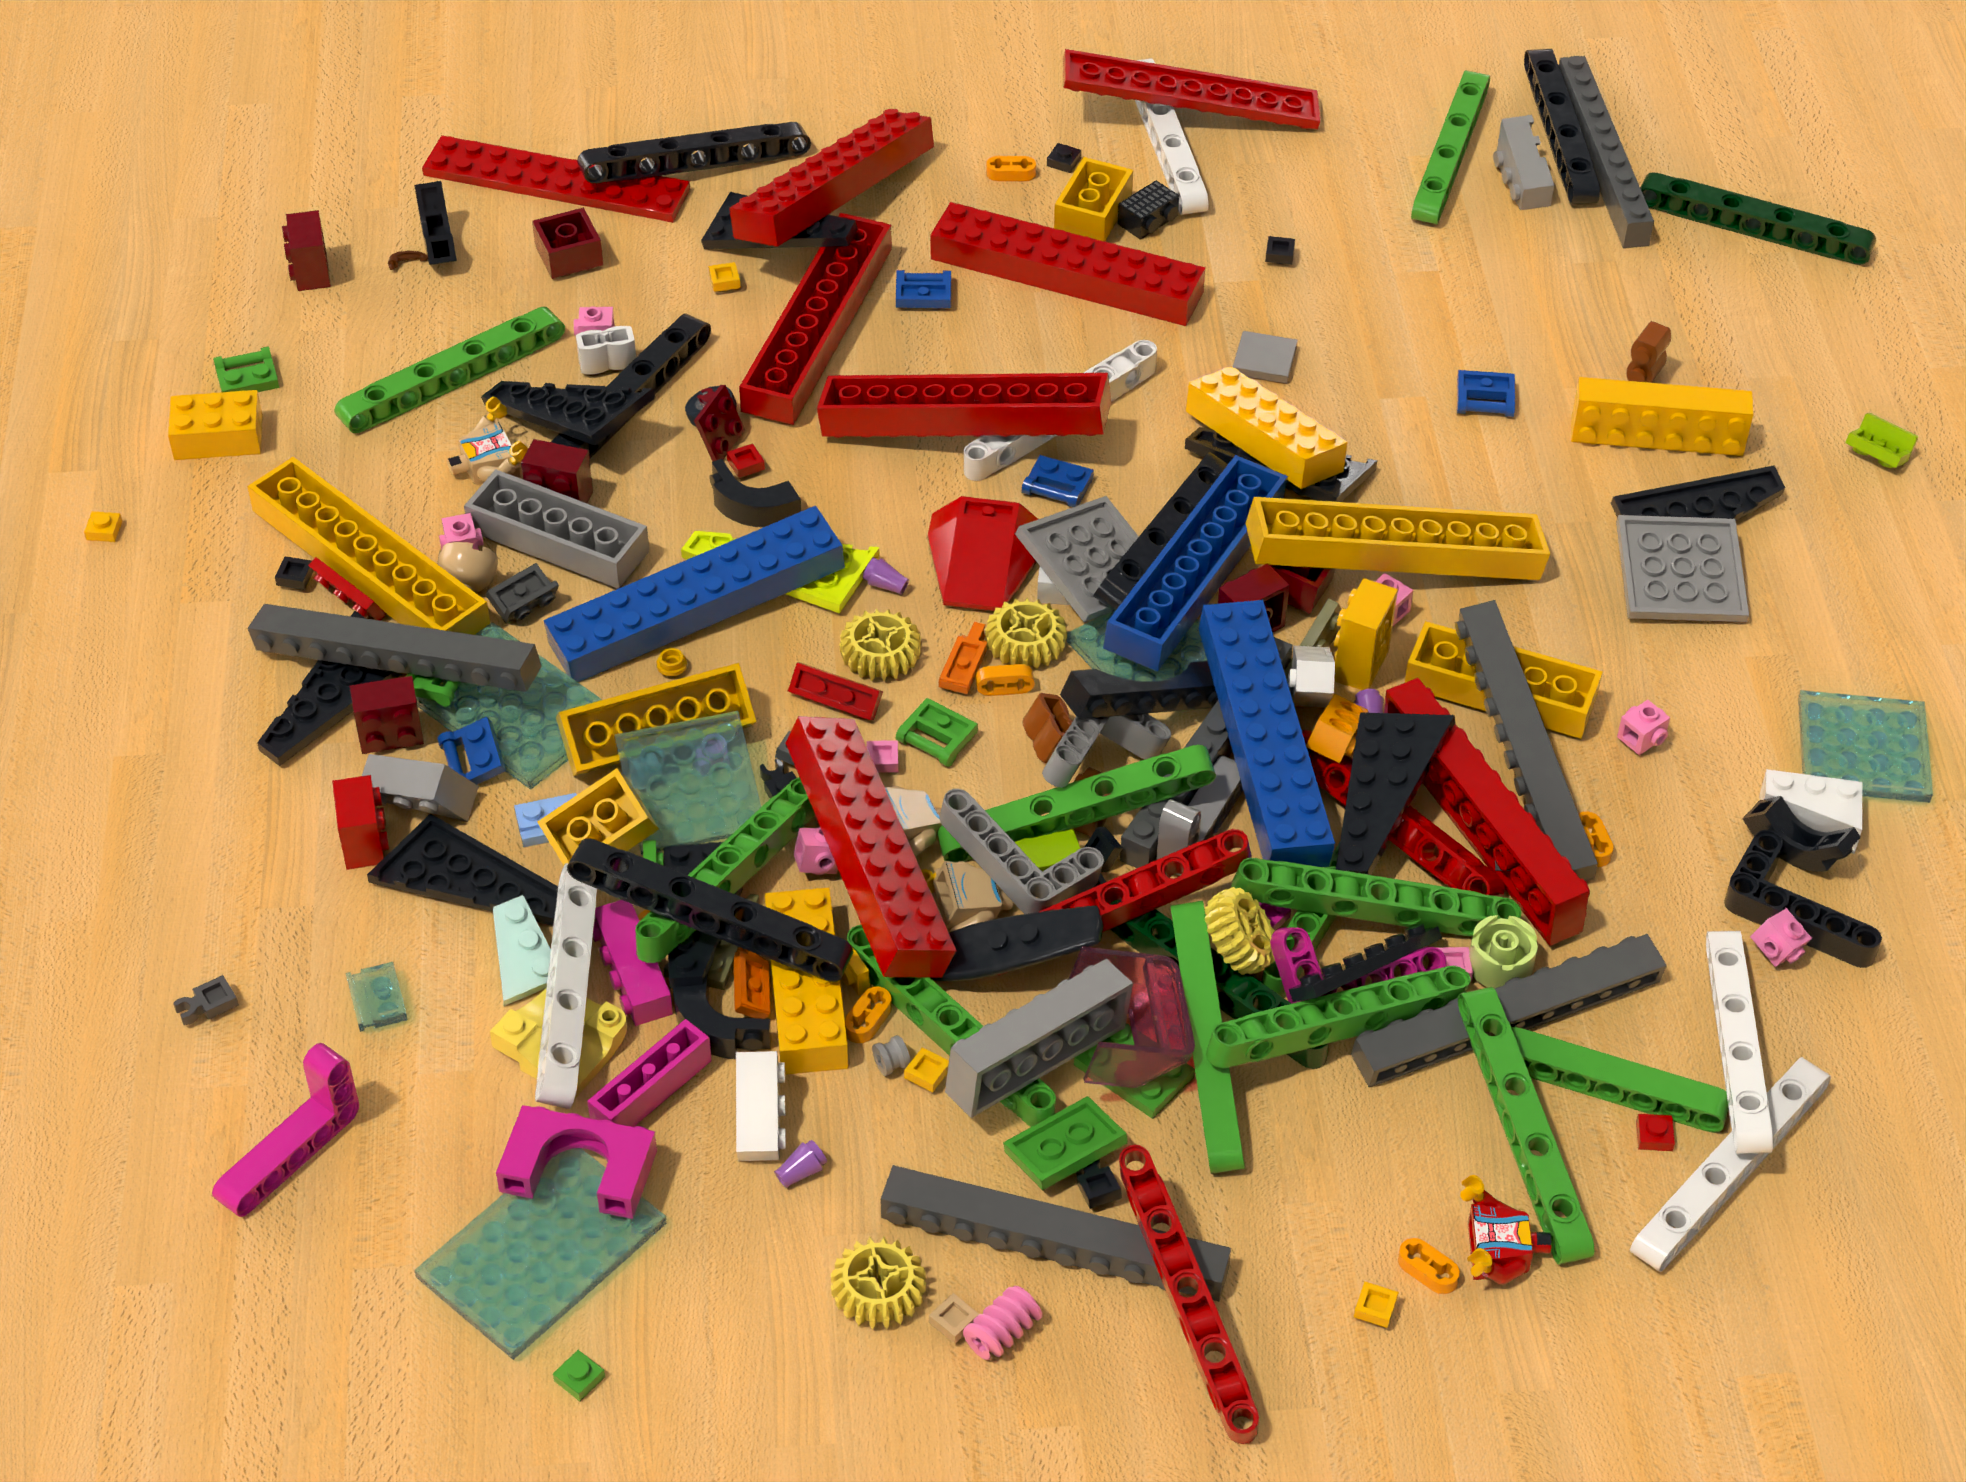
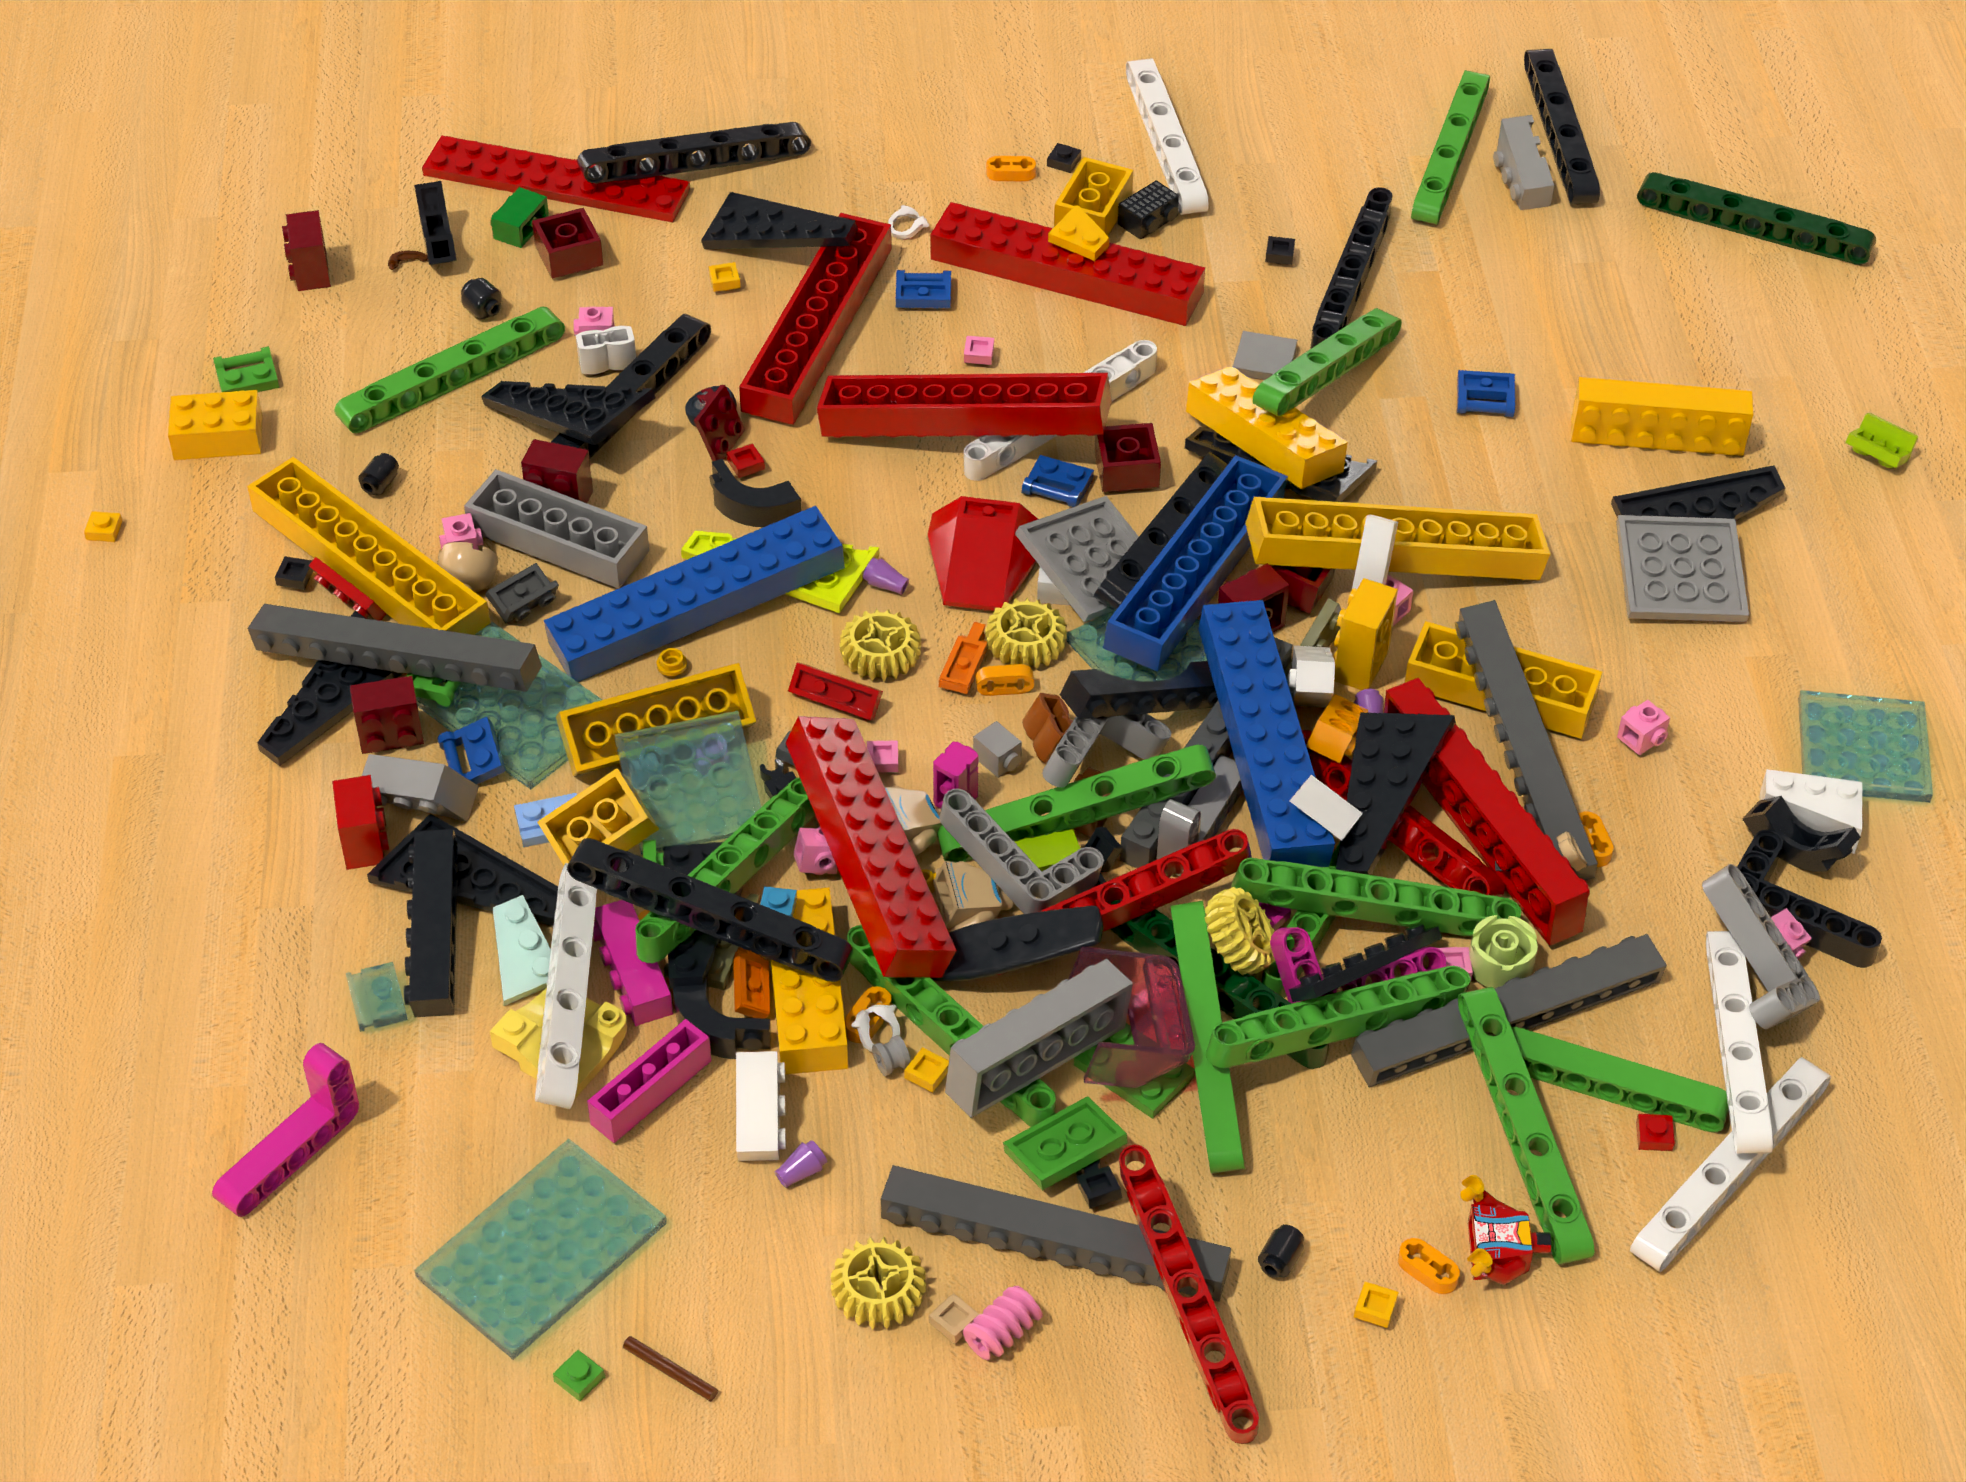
dark grey plate [173,975,239,1025] -> none
torso [447,397,528,485] -> none
dark pink arch [496,1105,657,1219] -> none
red brick [729,109,934,247] -> none
yellow plate [842,948,870,995] -> none
bright green plate [895,698,978,767] -> none
red plate [1063,49,1320,130] -> none
dark grey brick [1559,56,1654,248] -> none
dark orange brick [1626,321,1671,383] -> none
none -> black brick [358,453,399,495]
none -> black brick [404,829,459,1017]
none -> black head [461,278,502,319]
none -> green brick [490,187,549,248]
none -> reddish brown bar [623,1336,718,1402]
none -> dark azure plate [760,886,797,917]
none -> white piece [851,1005,900,1053]
none -> white piece [888,205,929,239]
none -> dark pink brick [933,741,979,808]
none -> bright pink plate [964,336,994,365]
none -> light grey brick [973,721,1022,778]
none -> yellow wing [1048,205,1109,261]
none -> dark red brick [1094,423,1161,492]
none -> bright green beam [1252,308,1402,416]
none -> black brick [1258,1224,1304,1278]
none -> white sticker [1290,775,1363,841]
none -> black beam [1310,187,1393,349]
none -> white tile [1352,514,1398,589]
none -> tan tile [1557,831,1587,871]
none -> light grey beam [1702,864,1820,1029]

